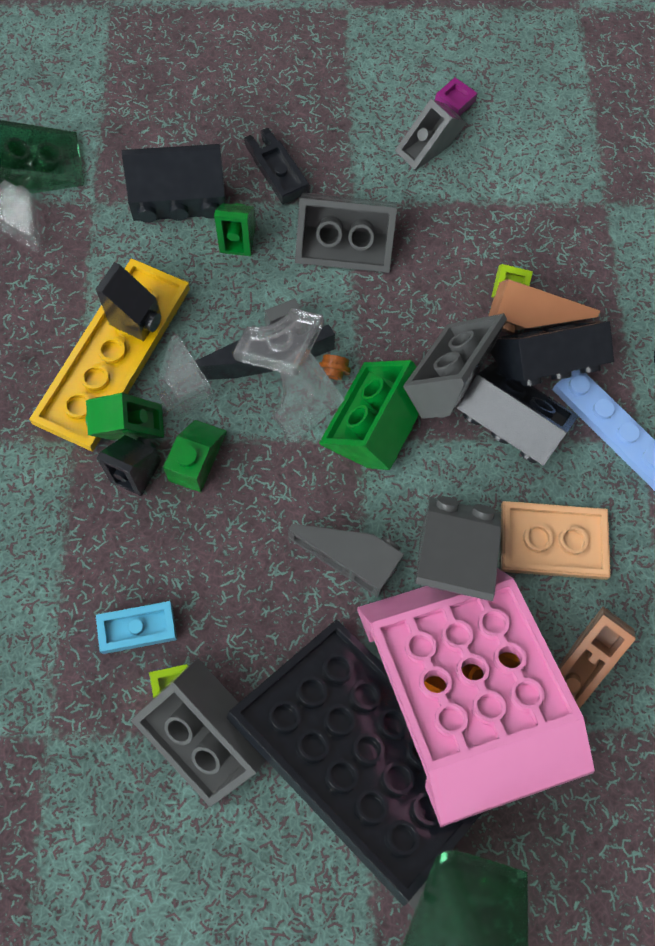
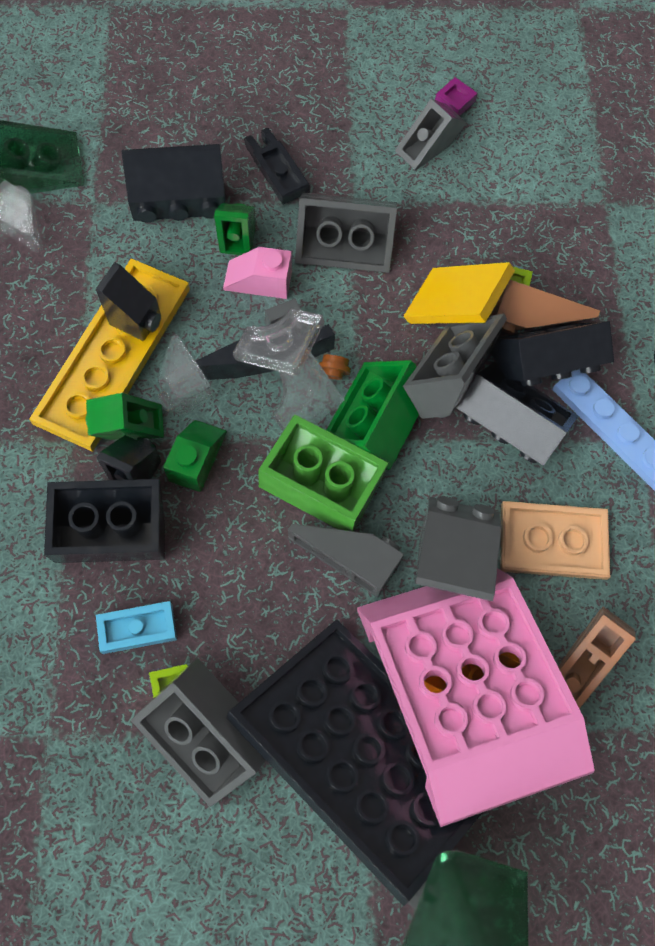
none -> black slope [44,479,165,563]
none -> bright pink slope [223,247,292,299]
none -> bright green slope [259,414,388,532]
none -> yellow tile [403,262,515,324]

